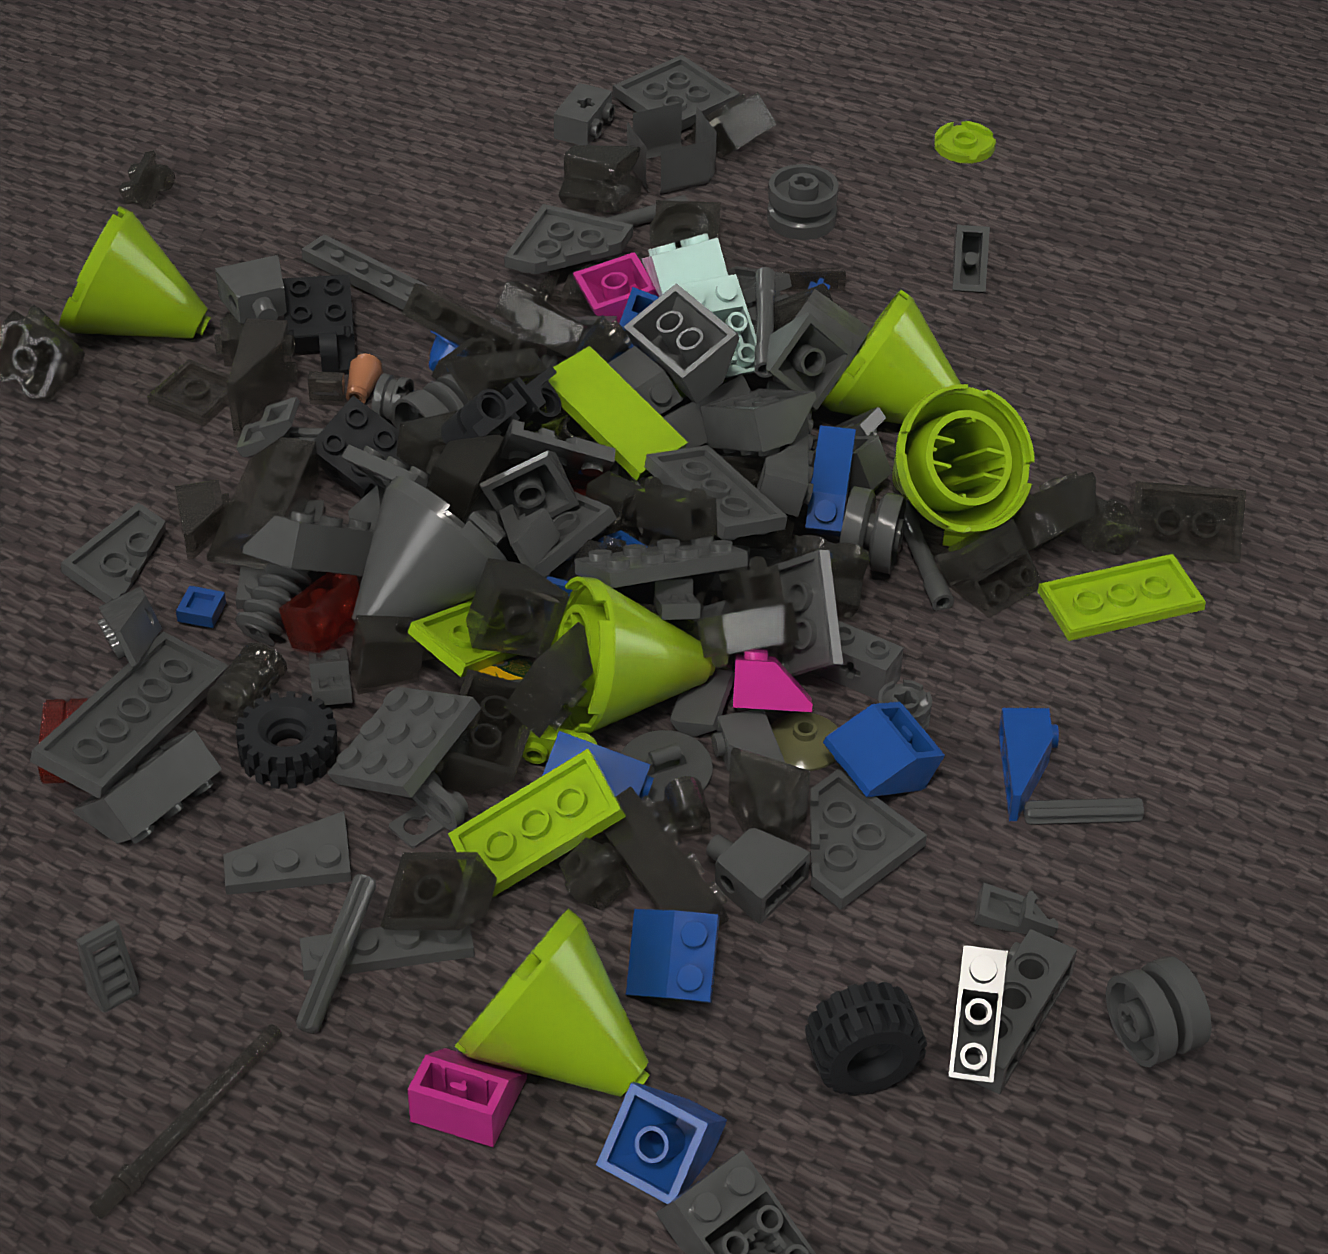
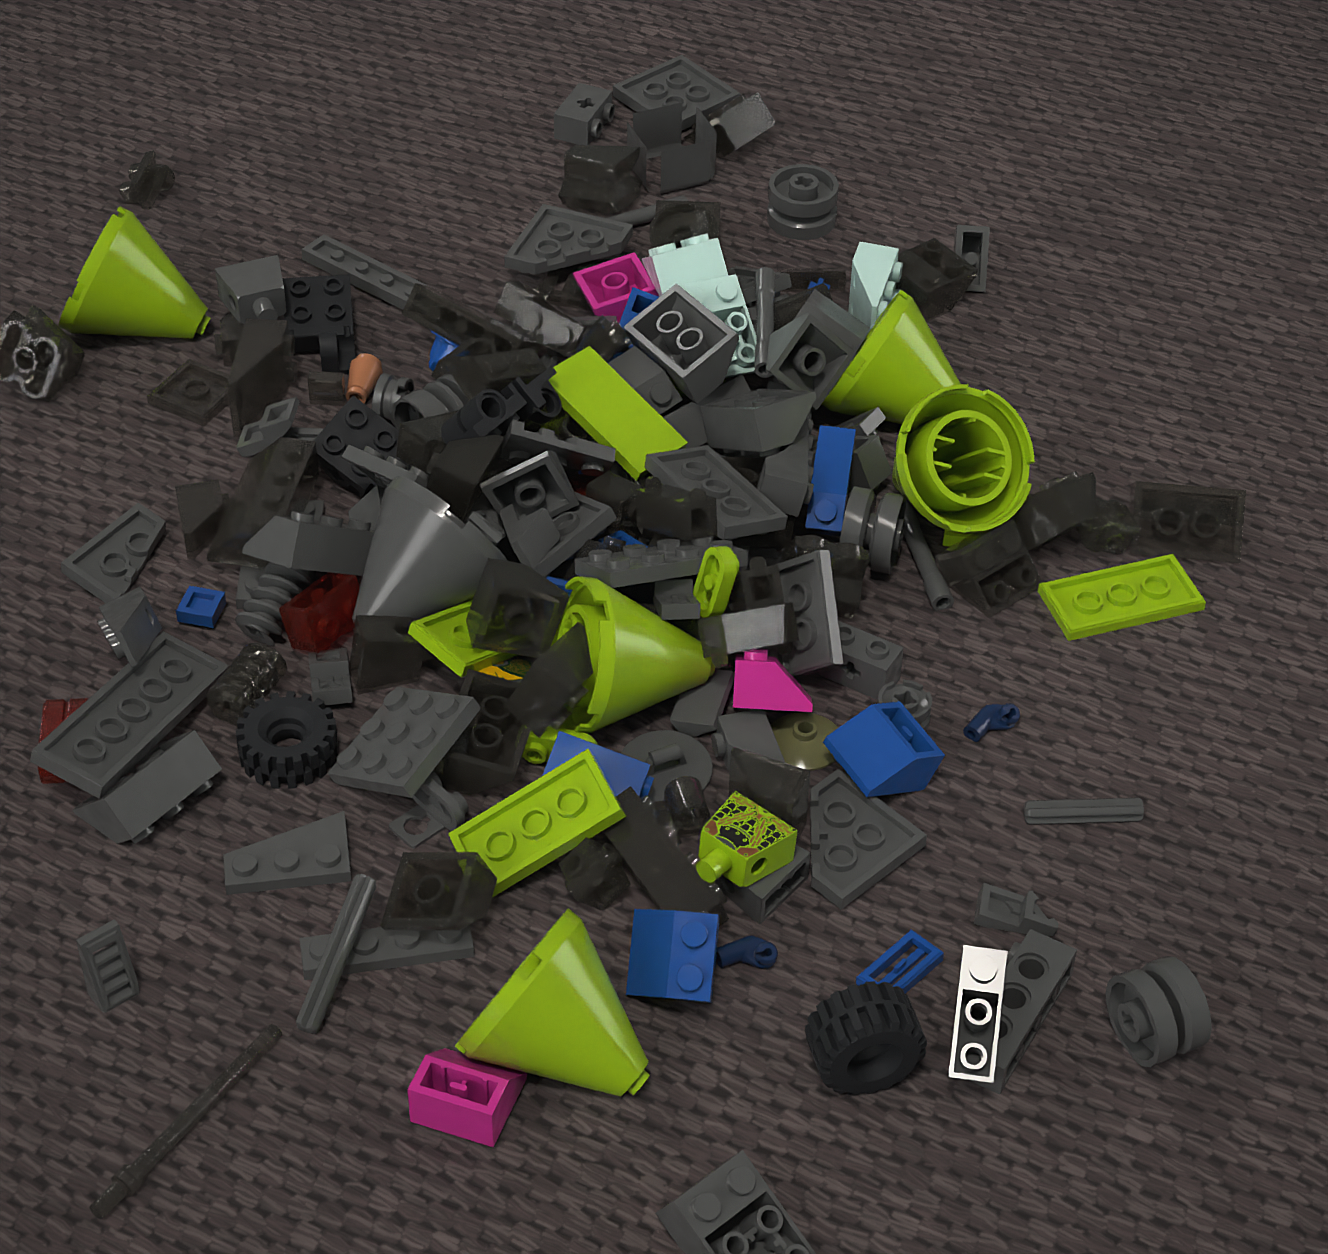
blue slope [596,1082,727,1204] -> none
lime tile [934,121,996,163] -> none
blue slope [998,708,1059,821] -> none
none -> lime plate [693,546,739,618]
none -> lime torso [696,791,798,887]
none -> dark blue arm [716,935,778,969]
none -> light aqua slope [848,242,903,333]
none -> blue tile [856,929,944,994]
none -> clear smoke slope [895,238,978,322]
none -> dark blue arm [963,703,1020,742]

